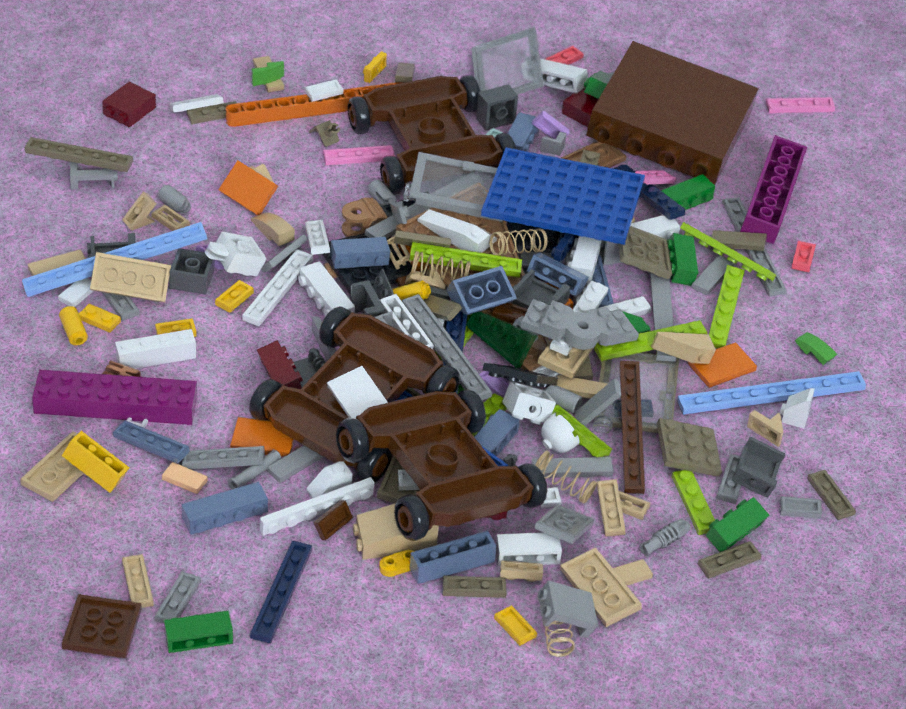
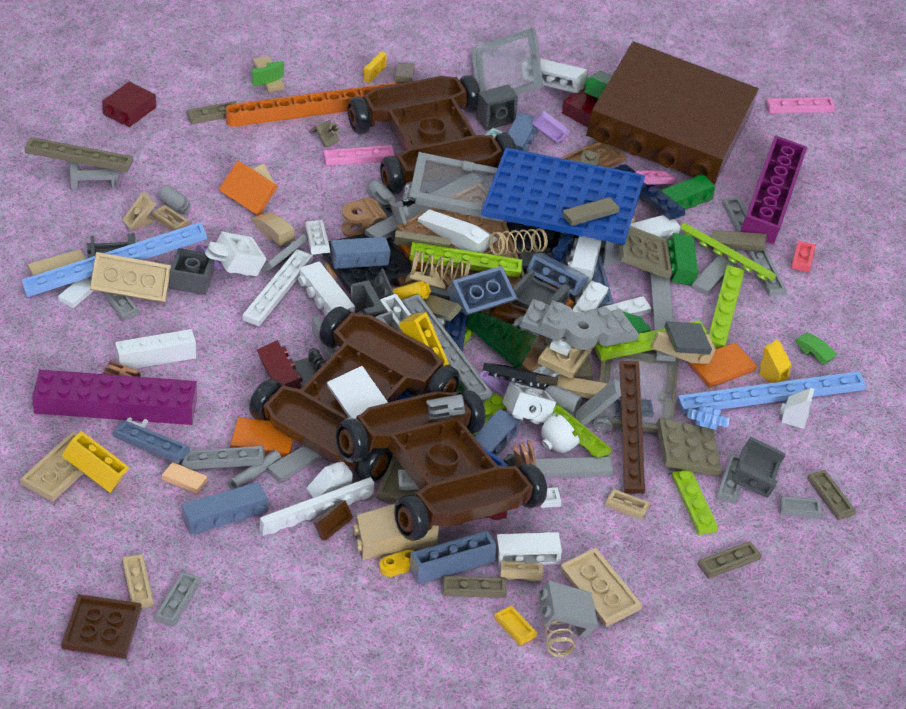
yellow brick [59,306,88,346] -> none
yellow plate [79,304,121,333] -> none
yellow plate [155,318,197,337] -> none
green brick [164,610,233,653] -> none
white tile [169,94,224,112] -> none
yellow plate [215,280,254,313] -> none
dark blue plate [250,540,312,644] -> none
white tile [305,79,344,102] -> none
tan tile [387,236,412,270] -> none
light grey tile [534,505,594,544] -> none
tan piece [535,450,597,504] -> none
light grey panel [540,132,566,156] -> none
coral tile [545,46,584,65] -> none
tan tile [597,479,626,536] -> none
tan tile [613,559,653,586] -> none
light grey hinge [639,519,690,556] -> none
green brick [705,497,770,552] -> none
tan slope [747,410,783,447] -> none
none -> yellow brick [398,312,449,366]
none -> light grey arm [426,394,465,420]
none -> nougat arm [513,440,537,467]
none -> dark tan tile [562,197,619,226]
none -> dark grey tile [664,321,712,354]
none -> light blue gear [687,405,730,429]
none -> yellow slope [759,339,792,383]

